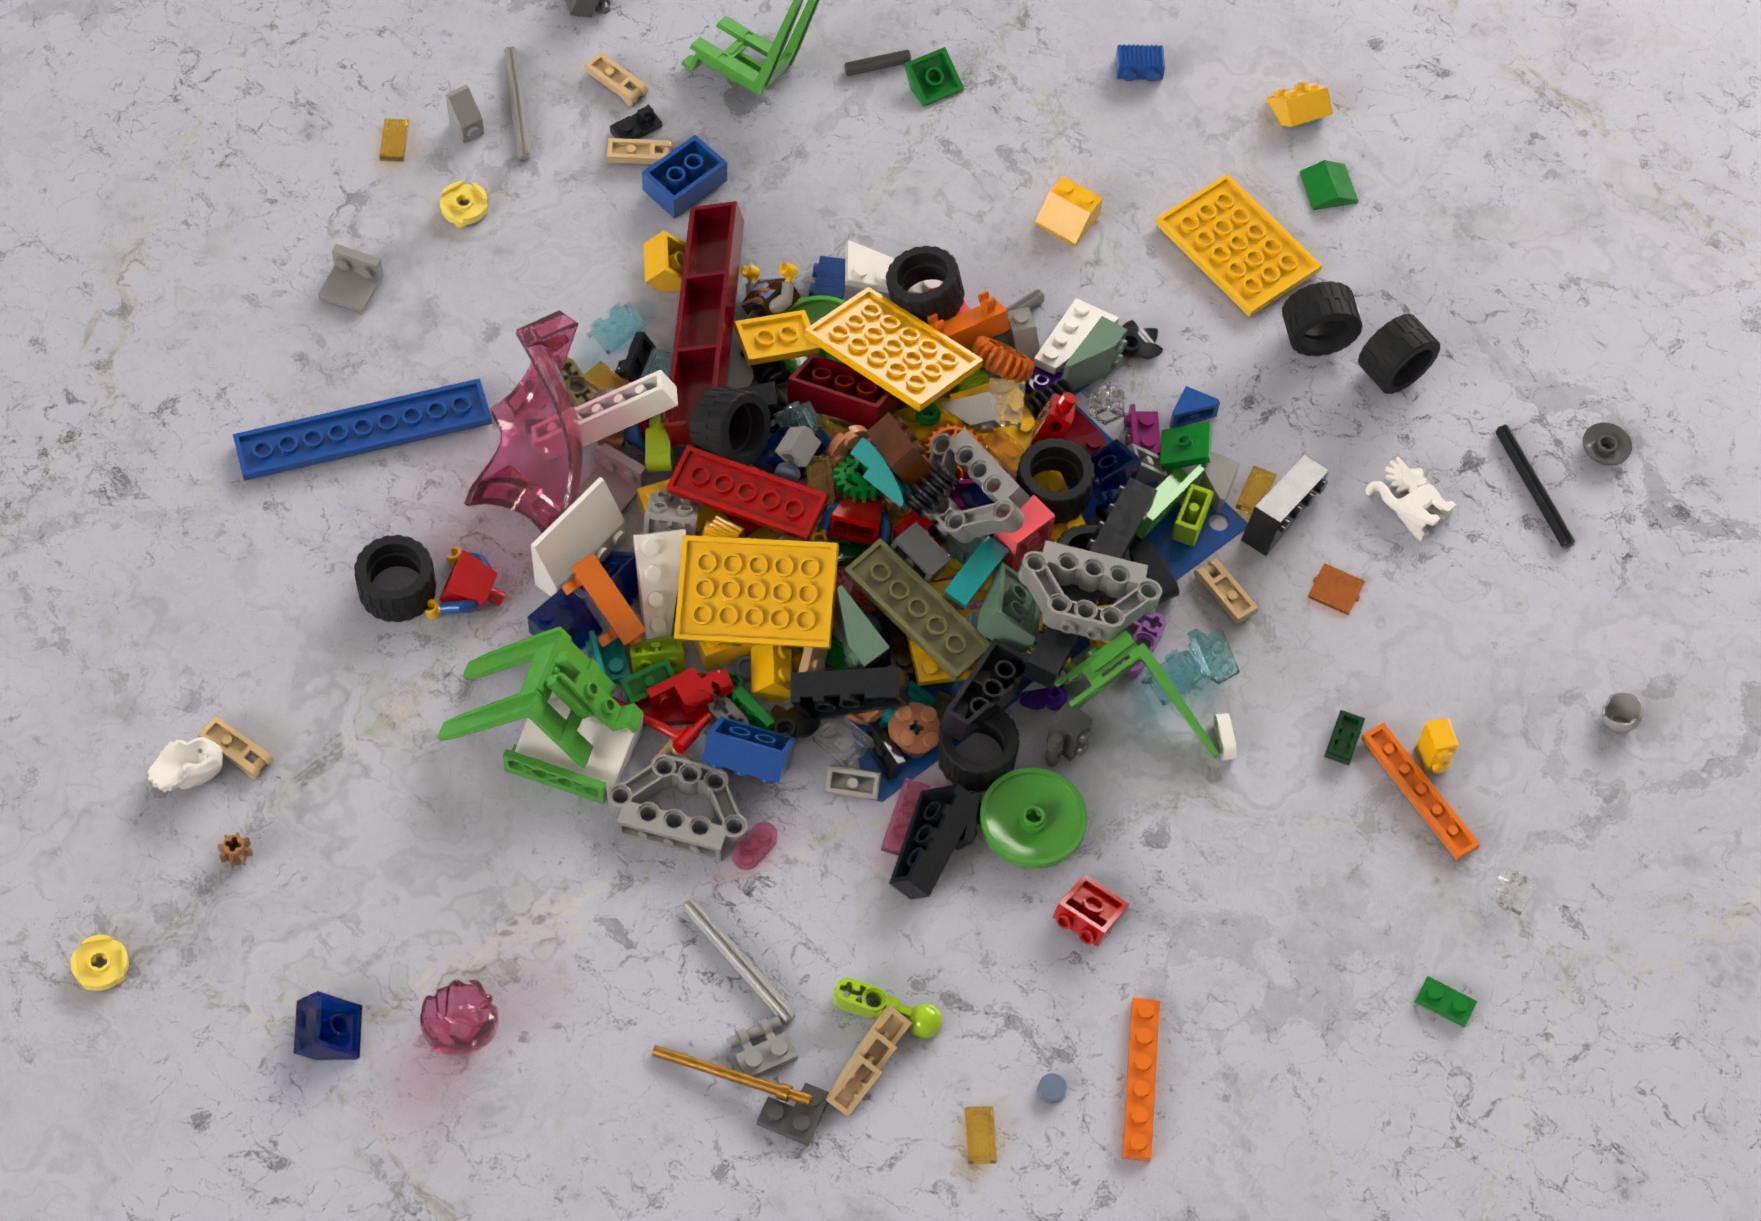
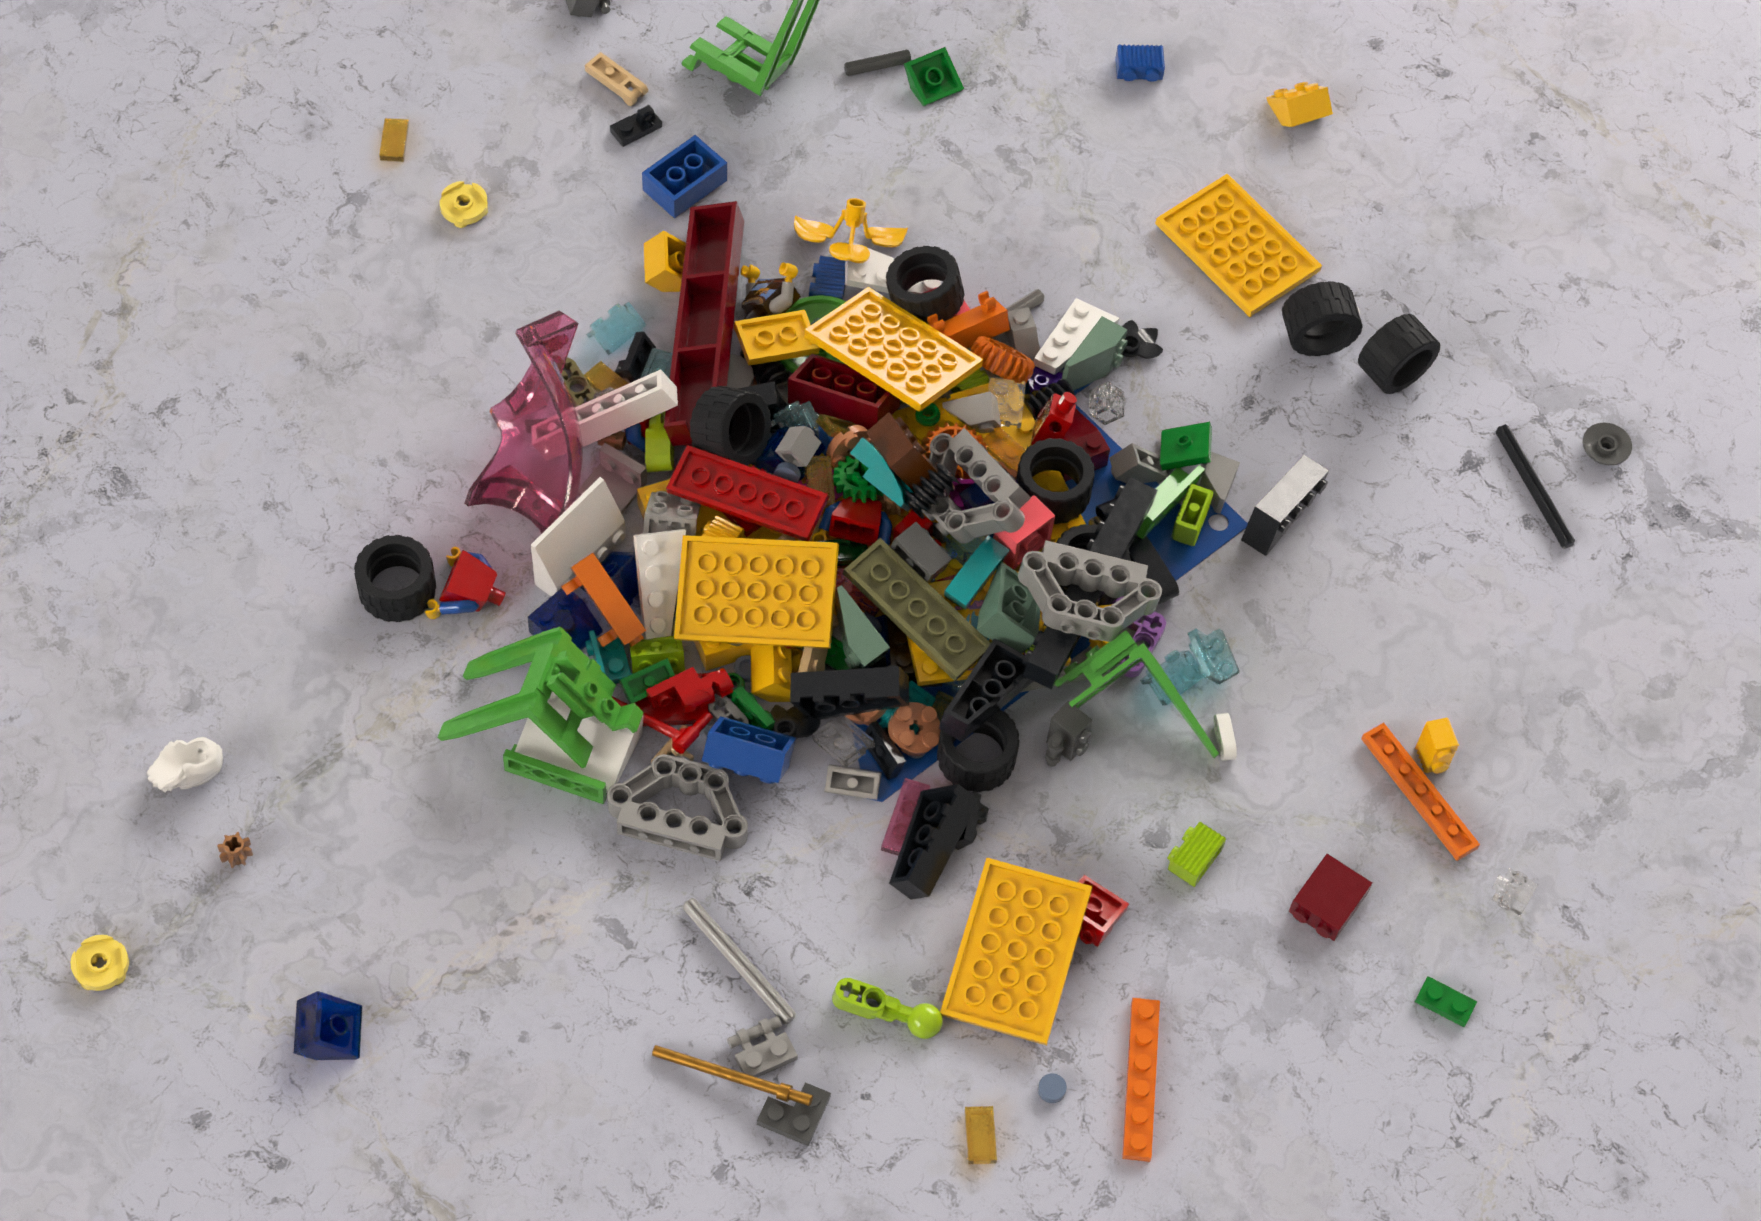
tan plate [198,716,273,780] -> none
blue plate [233,378,492,481] -> none
light grey bracket [318,244,383,312] -> none
clear pink piece [420,979,499,1056] -> none
light grey slope [446,84,484,143] -> none
light grey axle [504,46,531,161] -> none
tan plate [607,138,674,164] -> none
clear pink plate [733,822,777,870] -> none
tan slope [825,1004,912,1117] -> none
bright green dish [979,767,1087,869] -> none
dark purple plate [1019,684,1068,711] -> none
yellow slope [1035,176,1103,246] -> none
clear blue slope [1090,439,1142,508] -> none
magenta bracket [1124,404,1161,456] -> none
blue slope [1169,386,1220,428] -> none
tan plate [1194,558,1258,624] -> none
clear yellow tile [1235,466,1277,515] -> none
green slope [1300,160,1359,210] -> none
clear orange piece [1308,563,1365,615] -> none
dark green plate [1324,710,1365,765] -> none
white animal [1365,457,1456,541] -> none
light grey hair [1601,692,1644,733] -> none
none -> yellow plant [794,198,908,263]
none -> yellow plate [940,857,1092,1046]
none -> lime brick [1167,822,1226,887]
none -> dark red brick [1288,854,1373,941]

